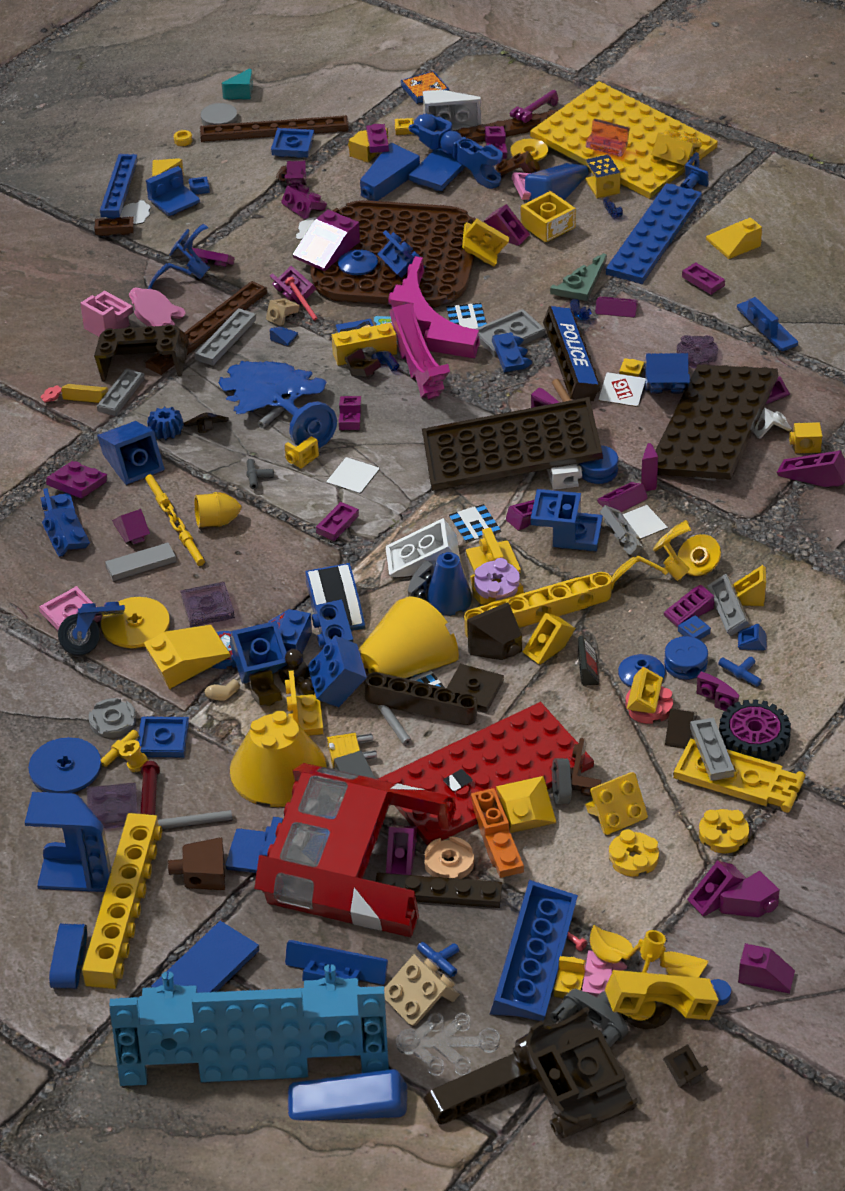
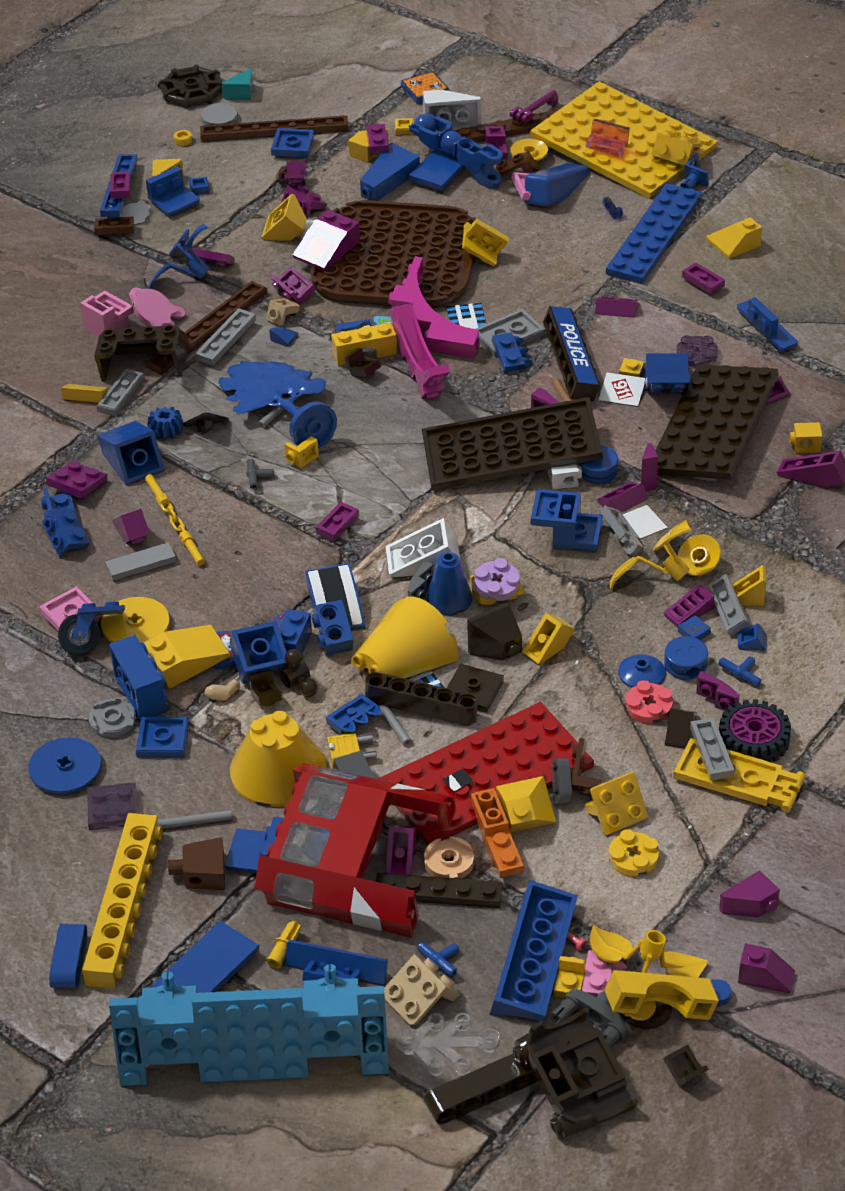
blue windscreen [24,792,111,892] -> none
coral plant [41,385,62,402] -> none
yellow piece [100,730,149,772] -> none
dark red axle [141,761,160,815] -> none
clear purple plate [180,582,235,628] -> none
yellow helmet [194,492,242,528] -> none
coral piece [285,277,317,321] -> none
yellow bracket [285,670,324,736] -> none
piece [288,1069,407,1121] -> none
blue brick [308,635,367,707] -> none
white sticker [327,457,379,493] -> none
blue dish [338,249,378,275] -> none
magenta slope [339,396,361,430] -> none
clear blue arm [371,351,400,371] -> none
blue bracket [378,230,425,278] -> none
sticker [449,504,501,542] -> none
yellow beam [464,572,612,638] -> none
yellow bracket [466,527,521,574] -> none
magenta slope [483,204,530,246] -> none
magenta slope [506,500,534,530] -> none
yellow brick [521,191,576,242] -> none
sand green wing [550,253,607,301] -> none
clear blue arm [570,299,592,321] -> none
pearl dark grey slope [578,636,599,685] -> none
piece [586,155,620,198] -> none
yellow slope [627,667,663,713] -> none
magenta slope [687,860,746,916] -> none
yellow plate [699,809,749,854] -> none
white bracket [753,408,792,439] -> none
none -> blue brick [109,635,168,722]
none -> magenta plate [110,172,130,199]
none -> dark brown plate [158,65,222,107]
none -> yellow slope [261,193,307,241]
none -> yellow axle [266,921,302,969]
none -> blue plate [326,694,381,735]

